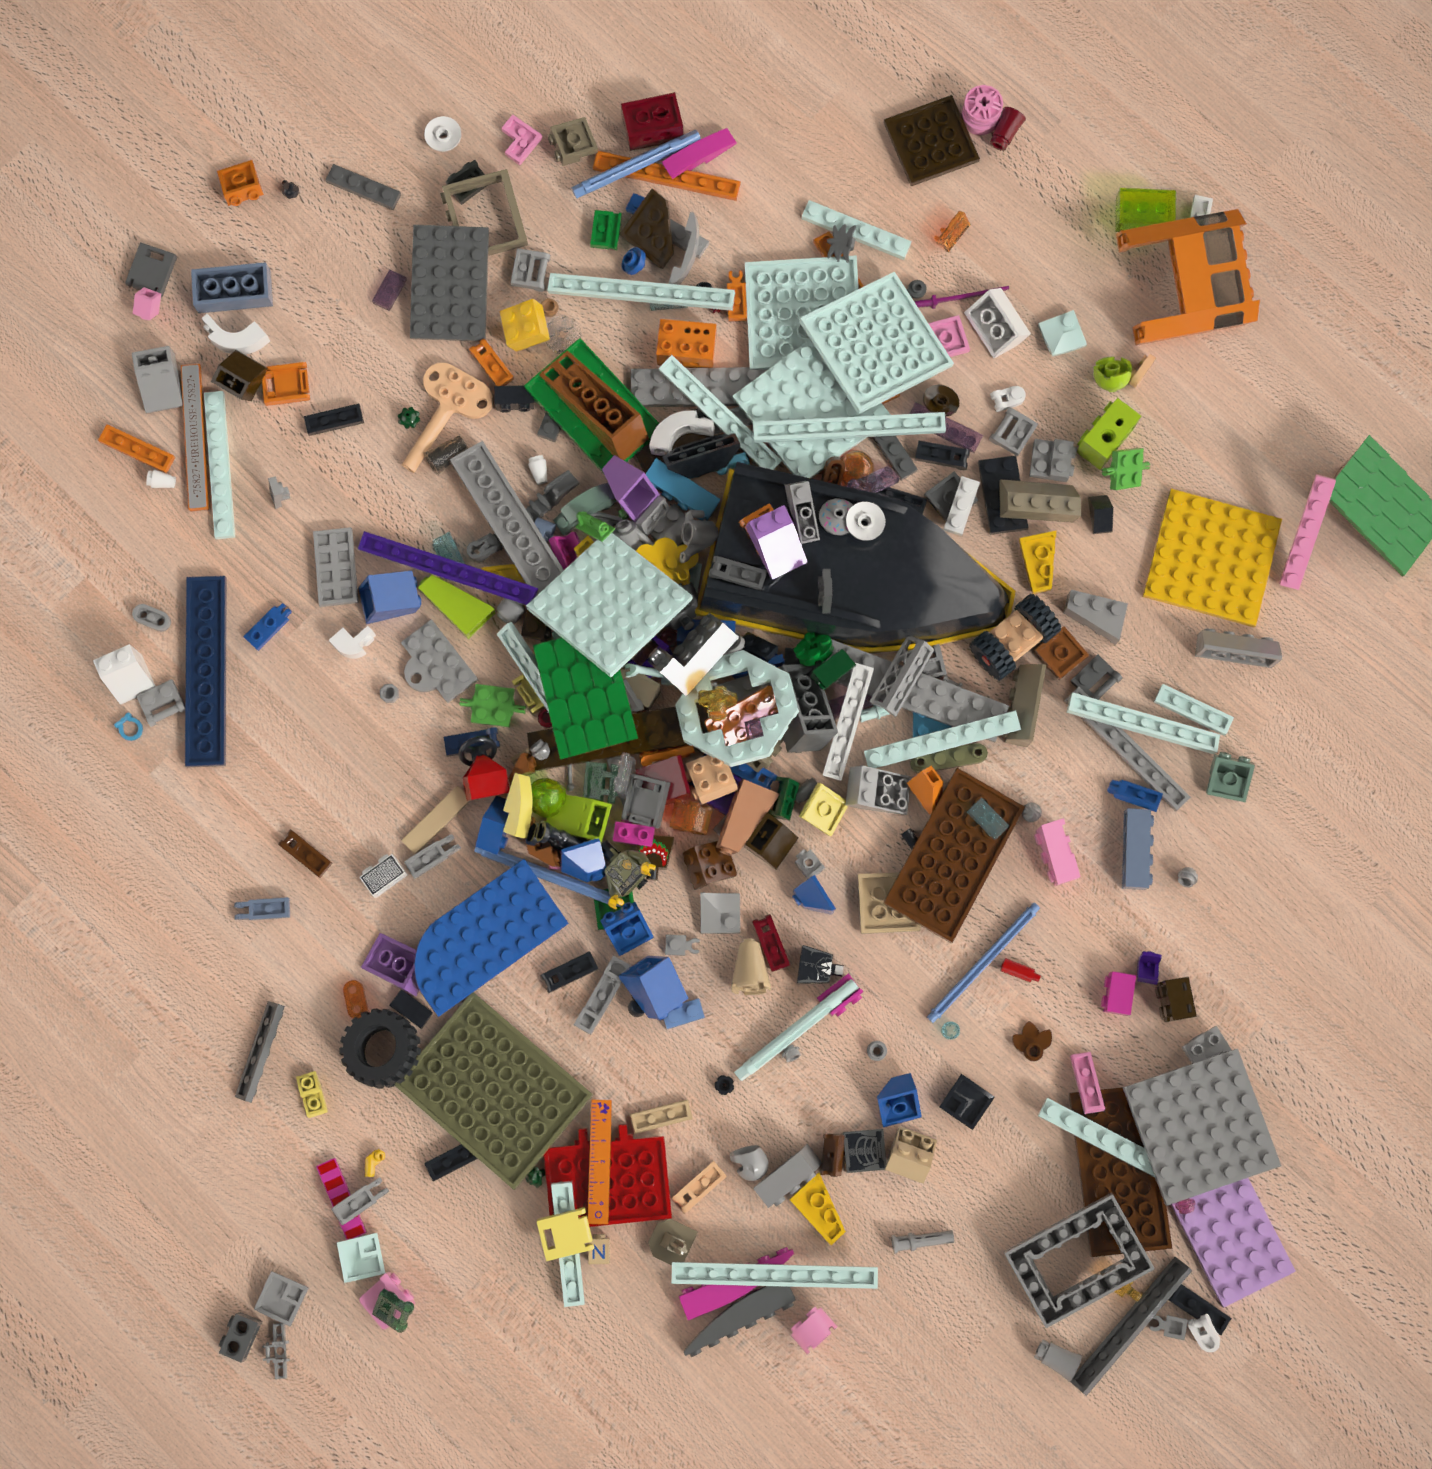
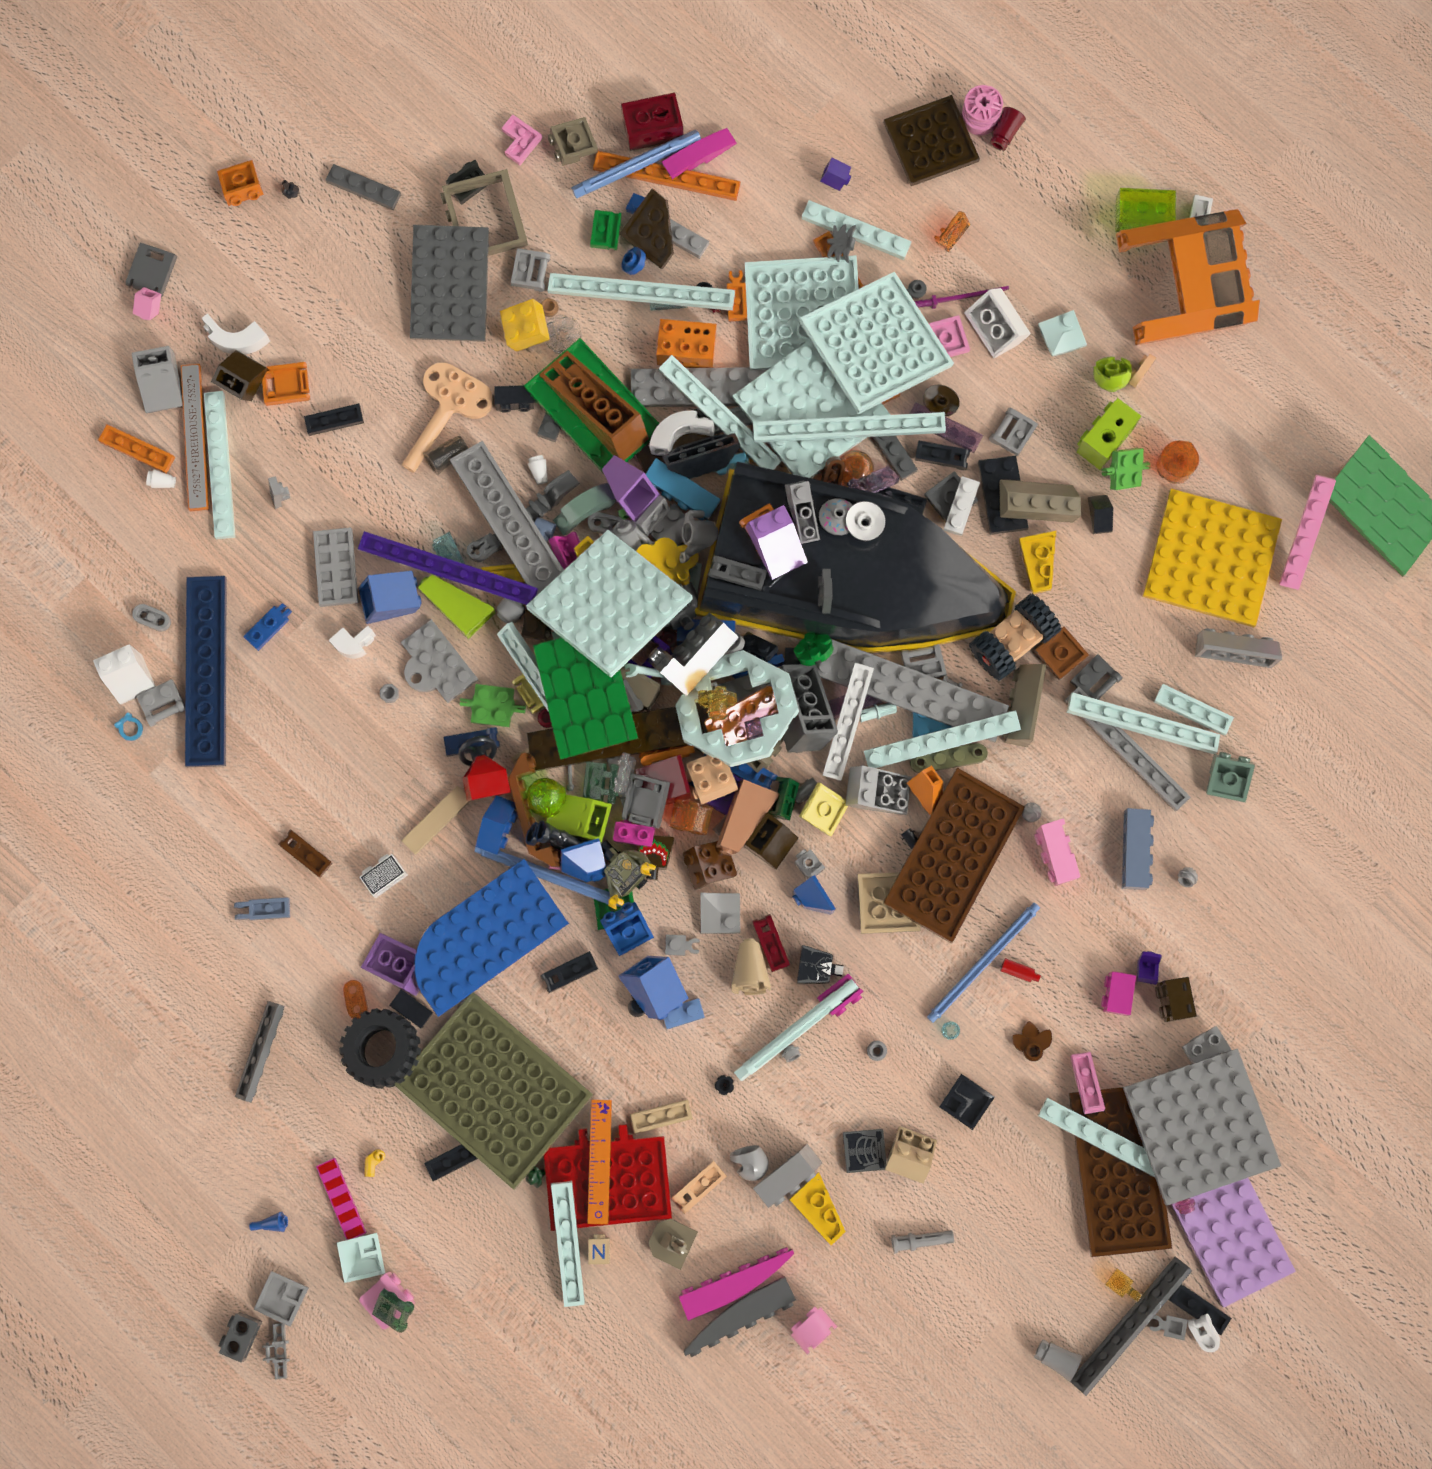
sand blue brick [191,262,273,313] -> none
light yellow slope [296,1071,328,1118] -> none
light grey hinge [331,1177,389,1226] -> none
clear purple plate [372,269,407,311] -> none
dark green plant [398,407,421,429] -> none
light grey hinge [404,834,461,879] -> none
white dish [424,116,461,152] -> none
orange plate [468,338,514,386] -> none
light yellow slope [503,773,532,839] -> none
light grey plate [529,739,550,760] -> none
light yellow container [536,1208,594,1261] -> none
light grey slope [574,955,631,1035] -> none
bright green hinge [575,511,615,542] -> none
light grey slope [669,212,699,285] -> none
light aqua plate [671,1262,878,1289] -> none
dark green hinge [811,649,856,691] -> none
reddish brown hinge [820,1133,845,1177] -> none
light grey fence [870,636,934,716] -> none
blue slope [877,1073,922,1128] -> none
clear light blue plate [967,798,1009,840] -> none
white plate [990,386,1026,412] -> none
light grey brick [1004,1192,1155,1328] -> none
light grey plate [1029,439,1077,482] -> none
light grey wedge [1063,590,1128,645] -> none
blue hinge [1107,780,1163,812] -> none
none -> blue cone [249,1212,288,1232]
none -> dark purple brick [820,157,851,191]
none -> clear orange brick [1156,440,1199,484]

